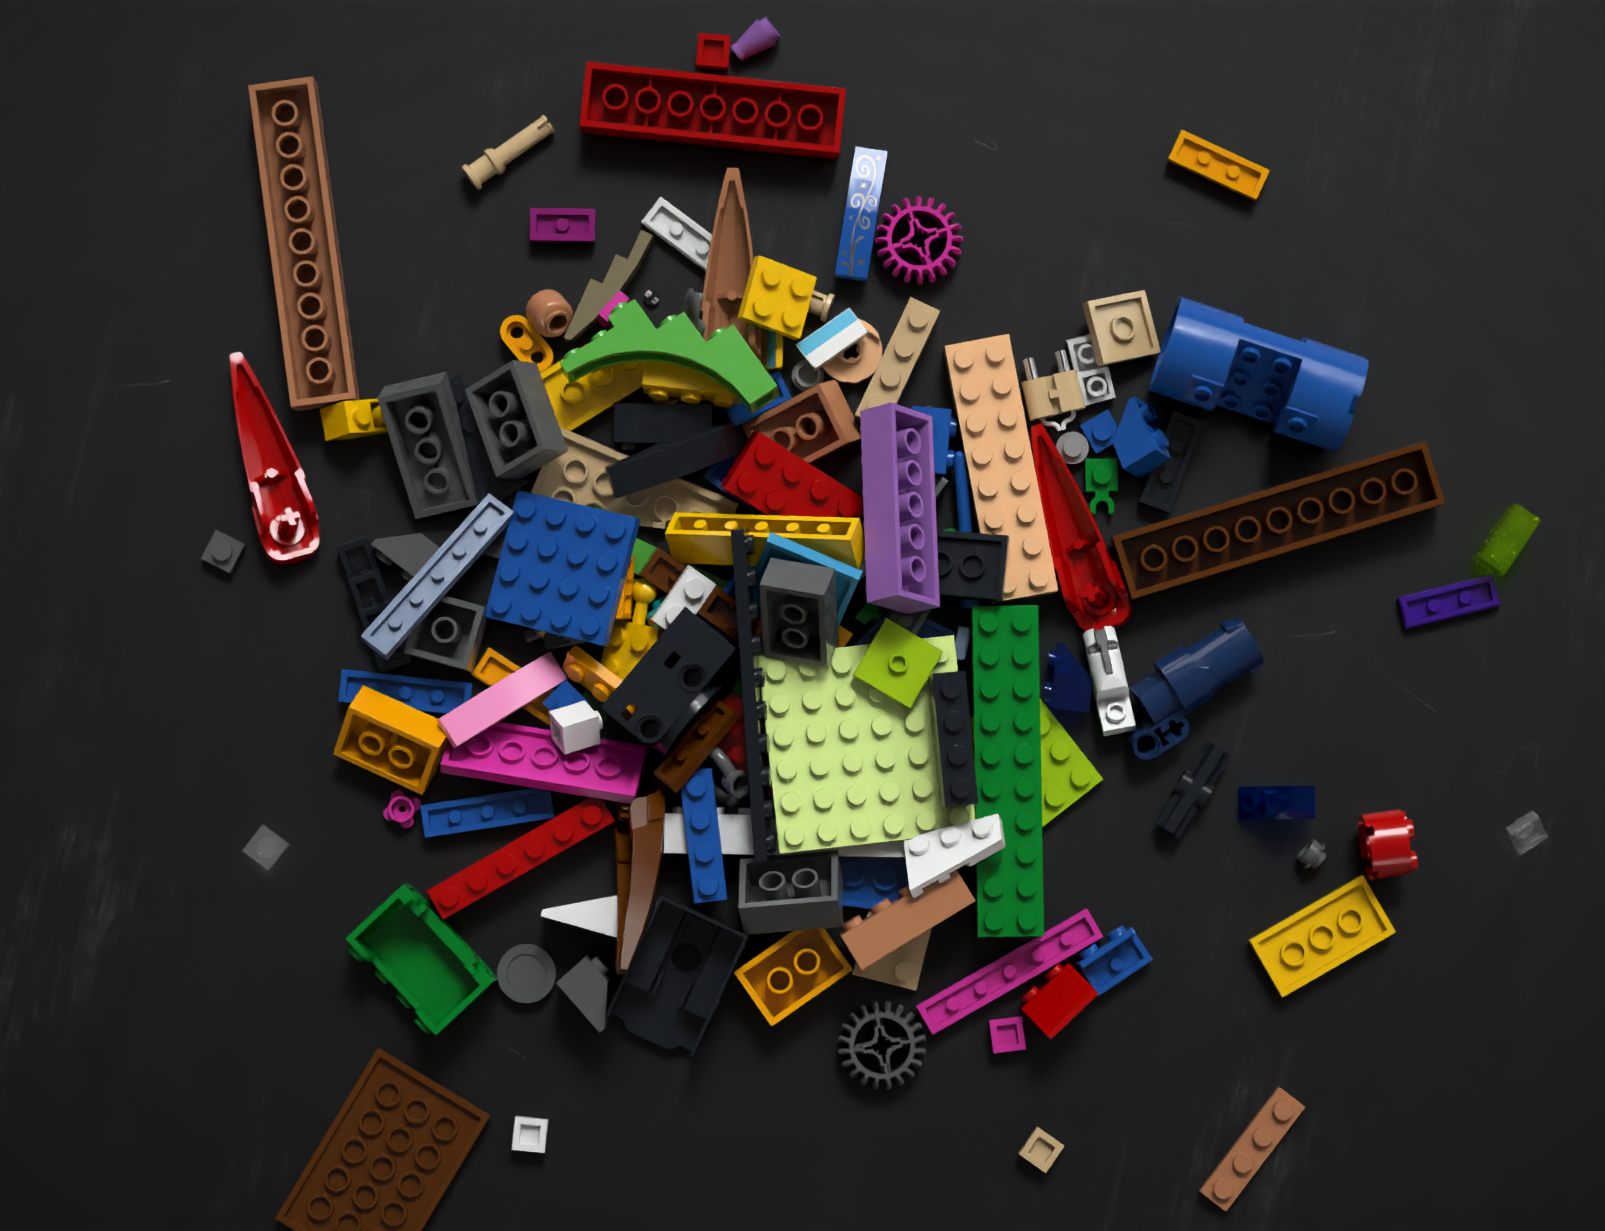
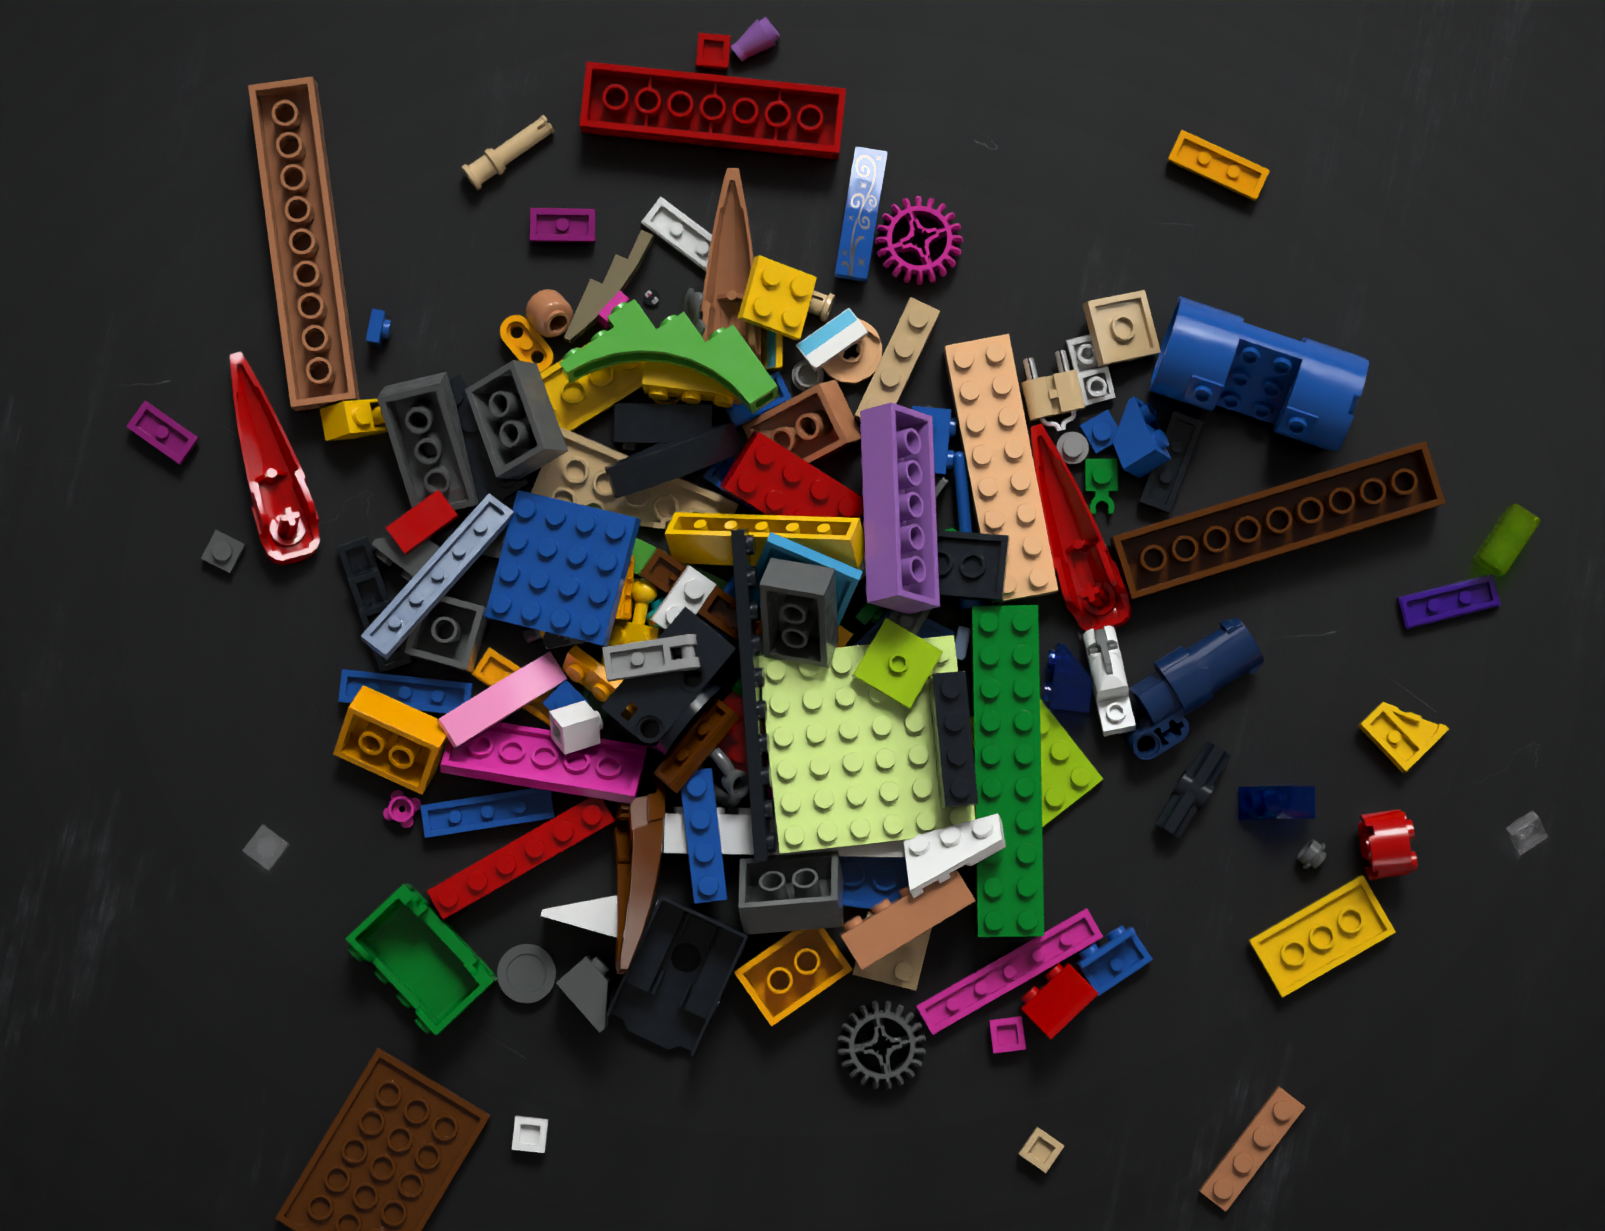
none -> magenta plate [126,400,200,465]
none -> blue plate [366,308,392,347]
none -> red tile [386,489,459,555]
none -> light grey plate [602,634,700,682]
none -> yellow wing [1358,702,1449,773]

